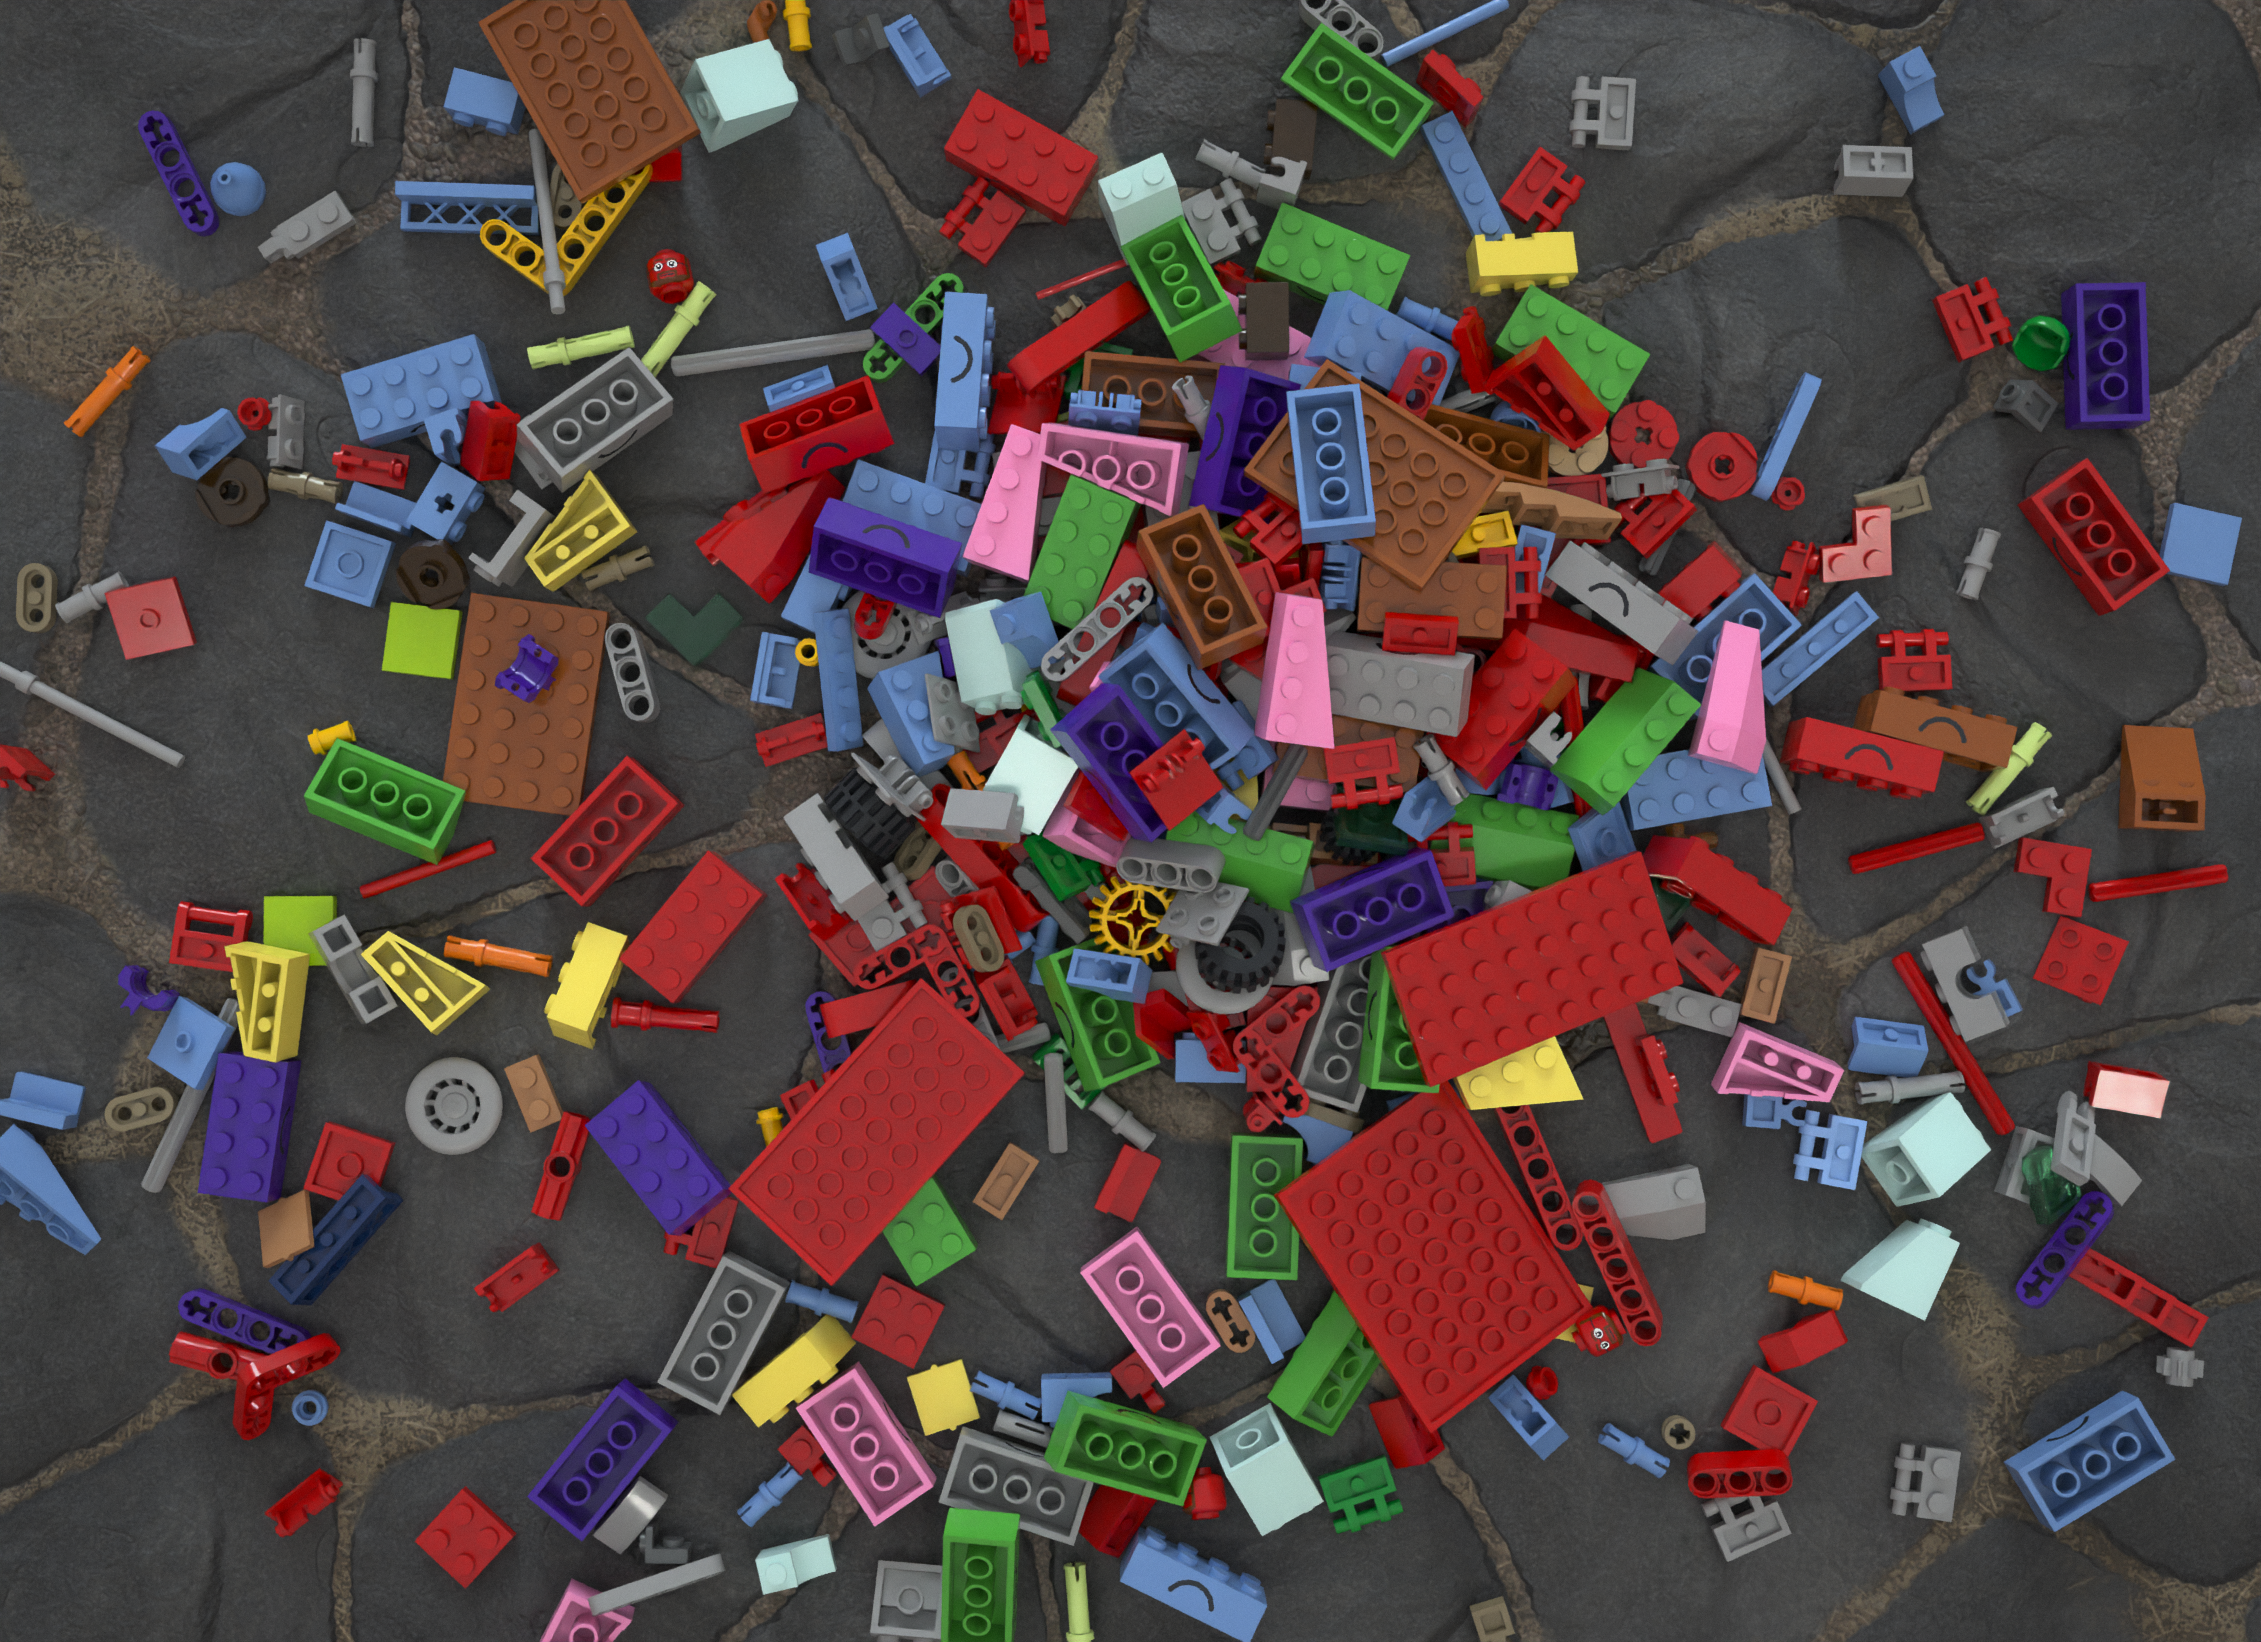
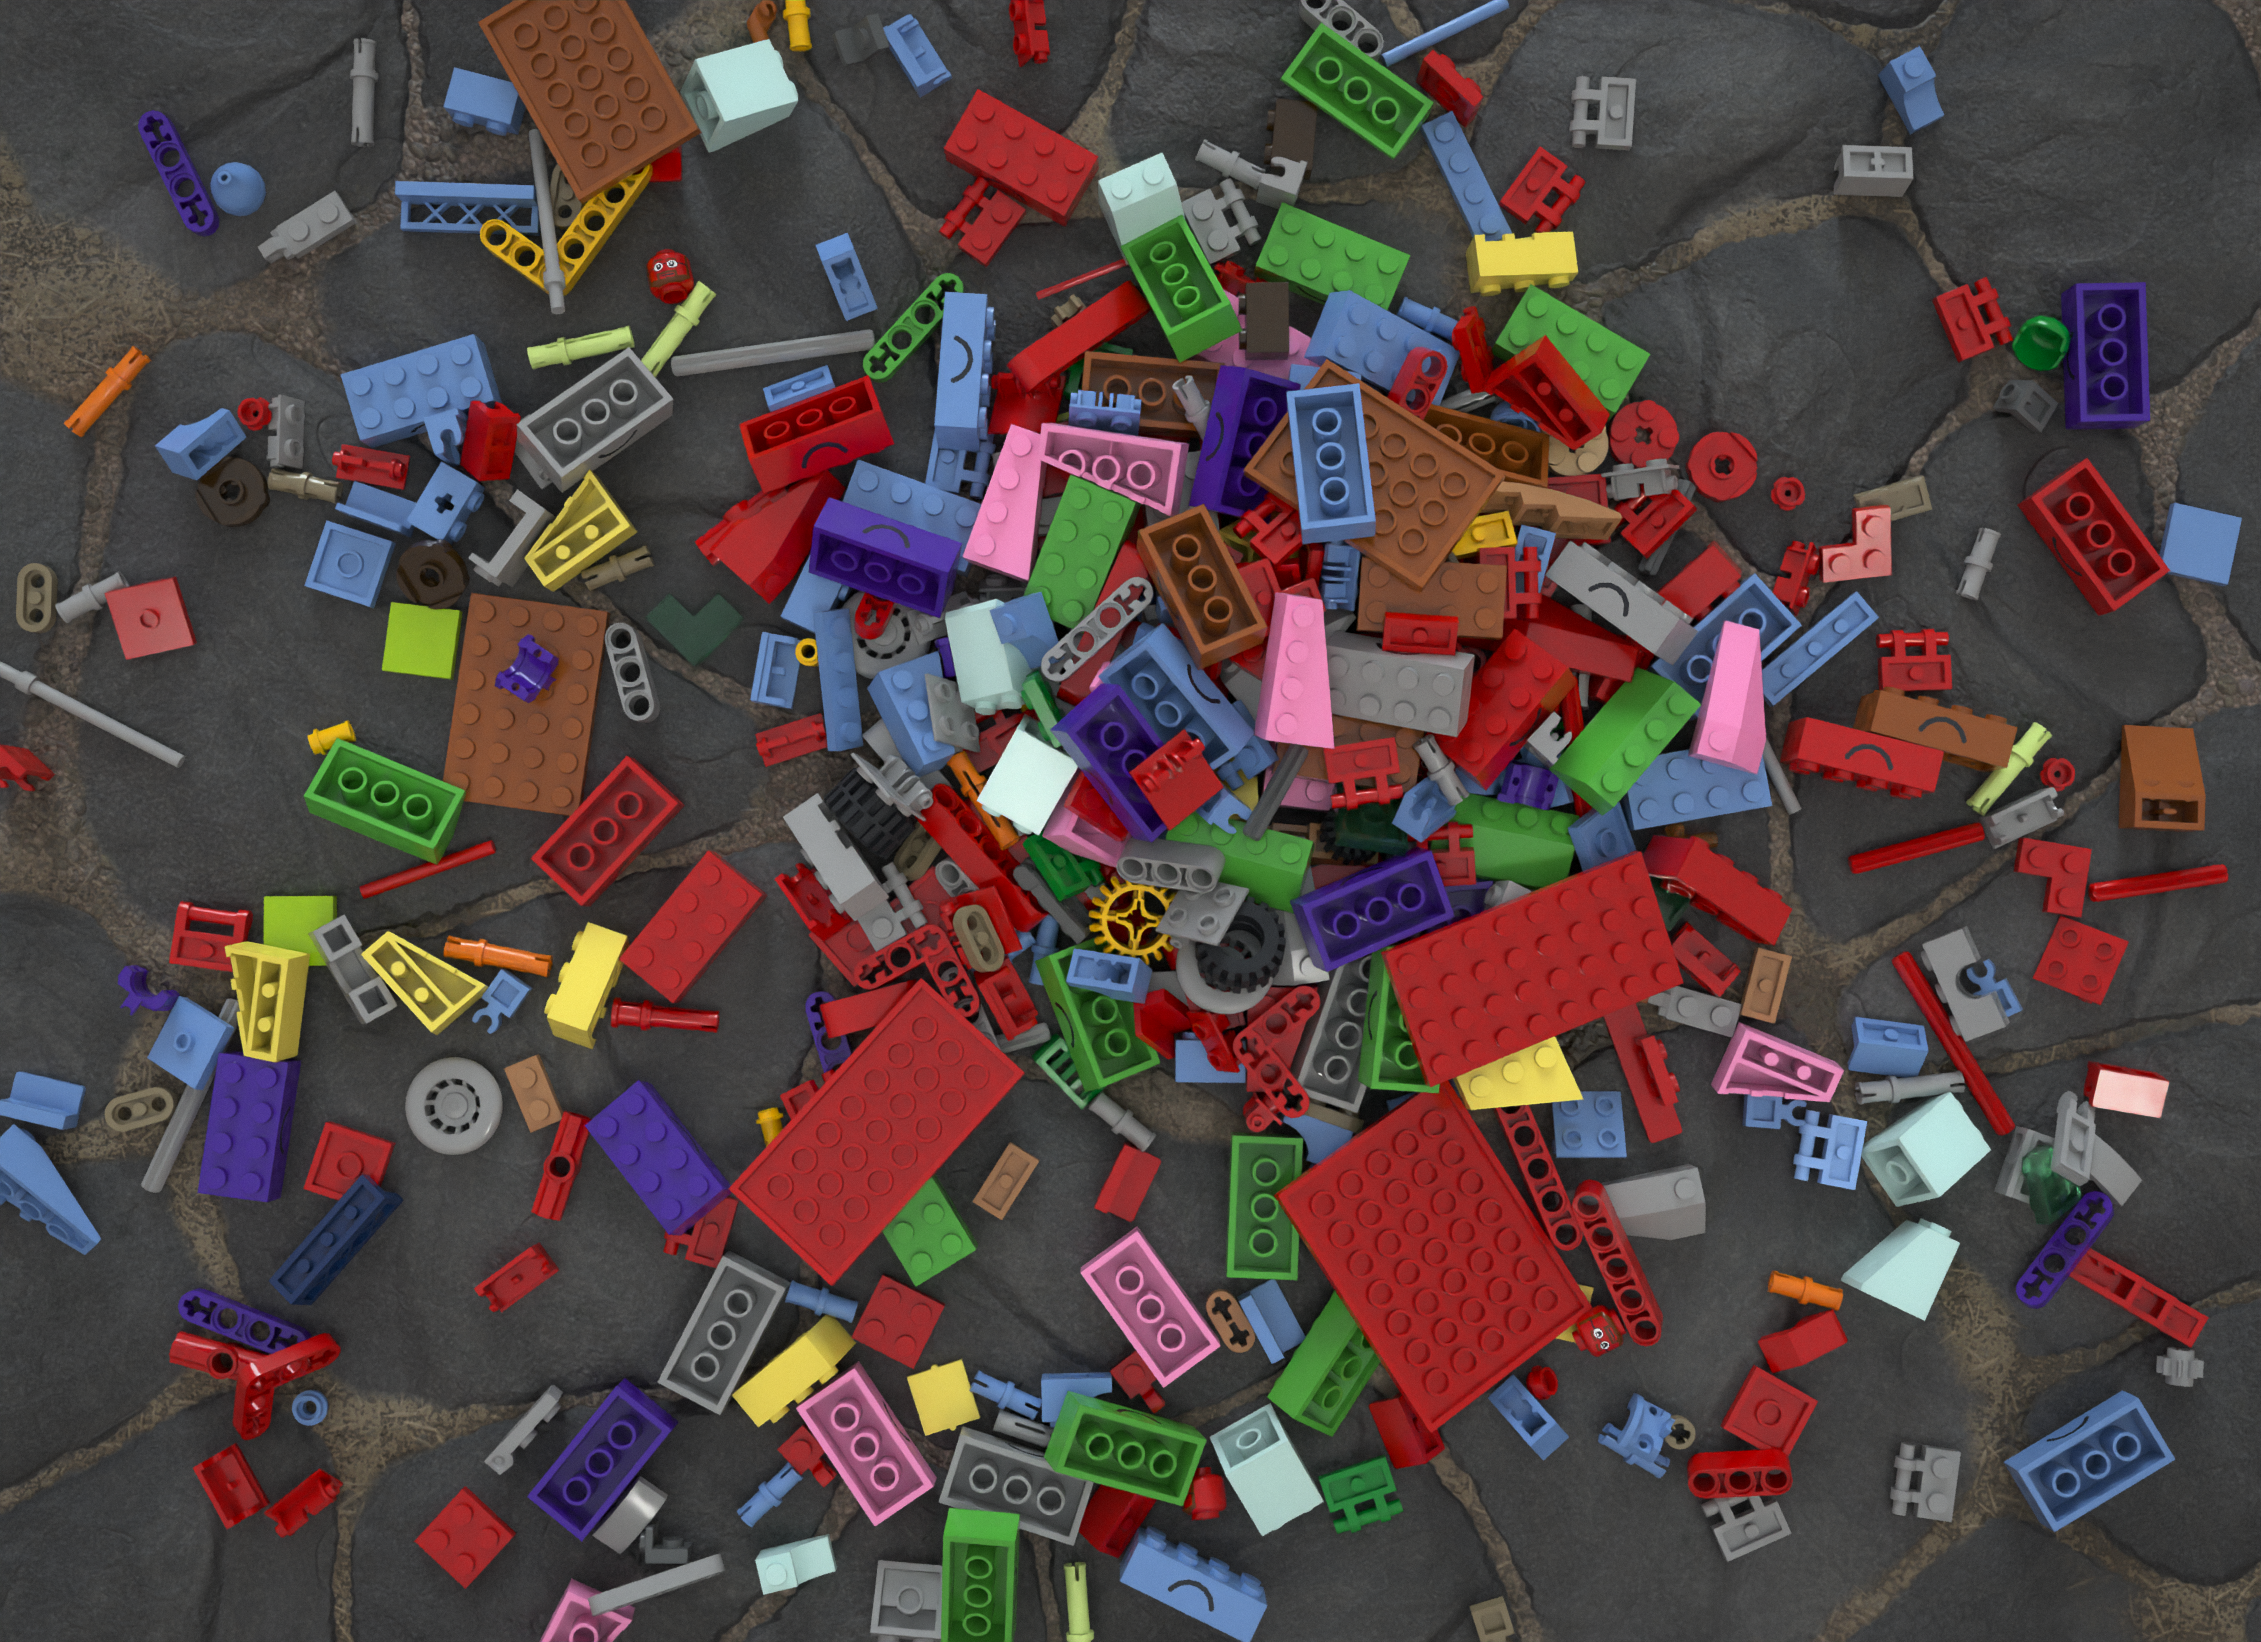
medium nougat piece [258,1190,315,1268] -> none
dark purple plate [870,302,941,377] -> none
light grey hinge [941,788,1024,843] -> none
light grey axle [1044,1053,1068,1153] -> none
medium blue beam [1750,372,1821,501] -> none
none -> red hinge [193,1442,270,1529]
none -> medium blue plate [472,968,533,1034]
none -> light grey hinge [484,1385,563,1475]
none -> medium blue hinge [1552,1091,1627,1158]
none -> medium blue piece [1617,1393,1675,1462]
none -> red plate [2040,758,2075,792]

